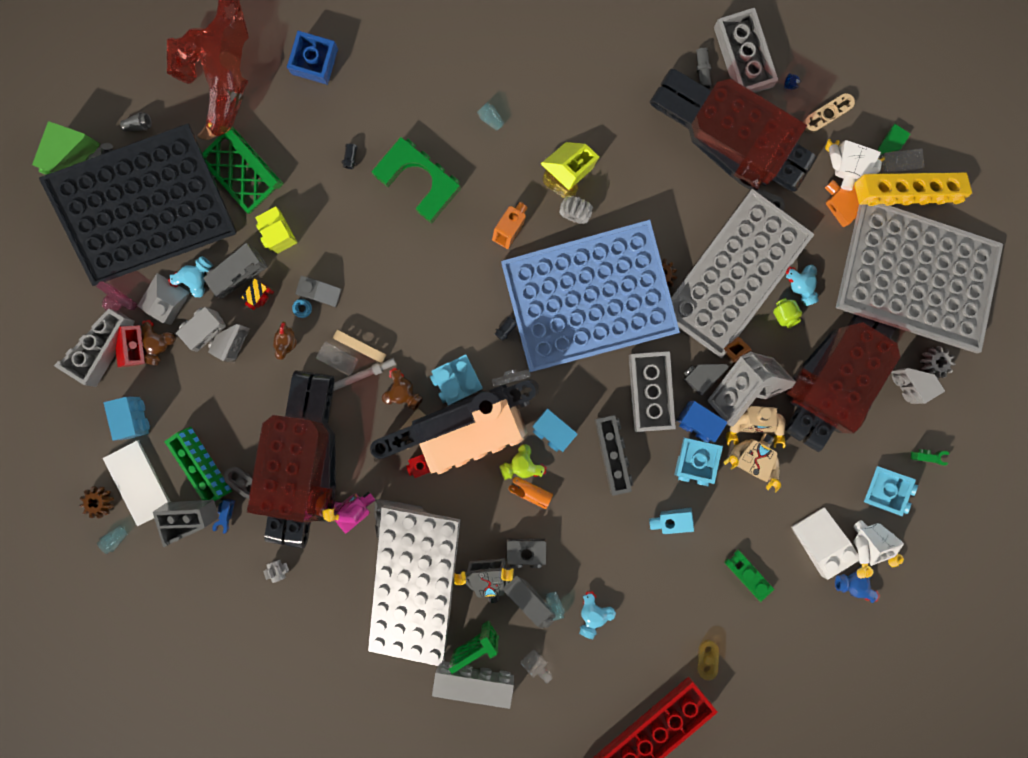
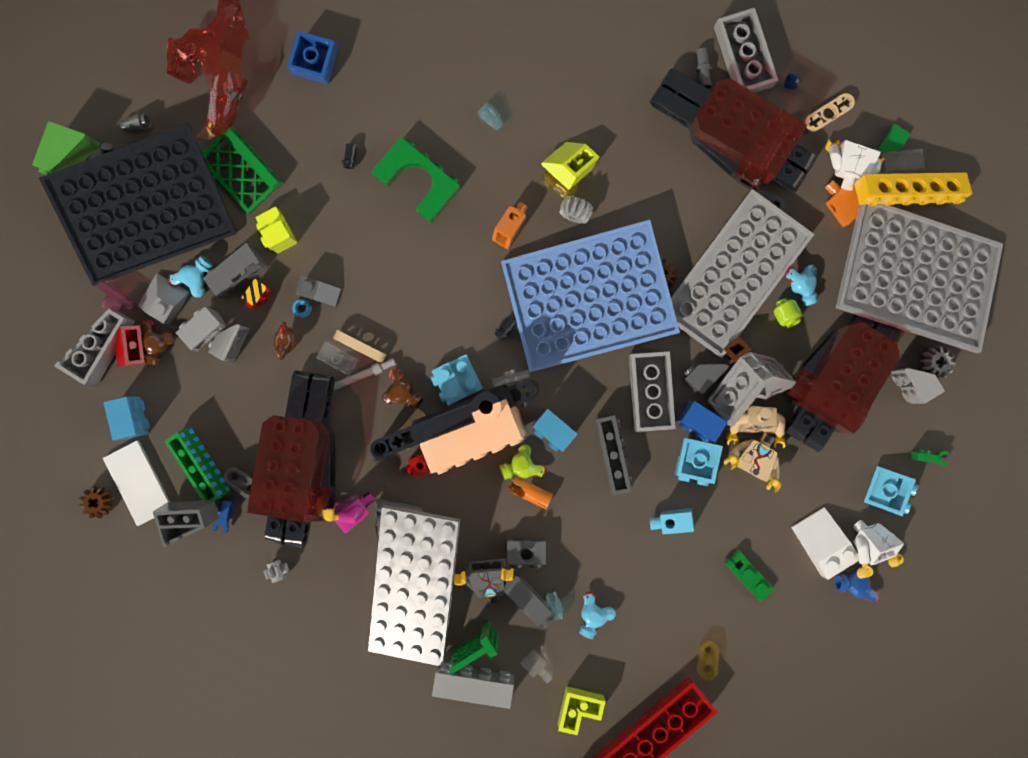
clear light blue cone [97,526,127,554] -> none
none -> neon yellow brick [558,686,605,735]

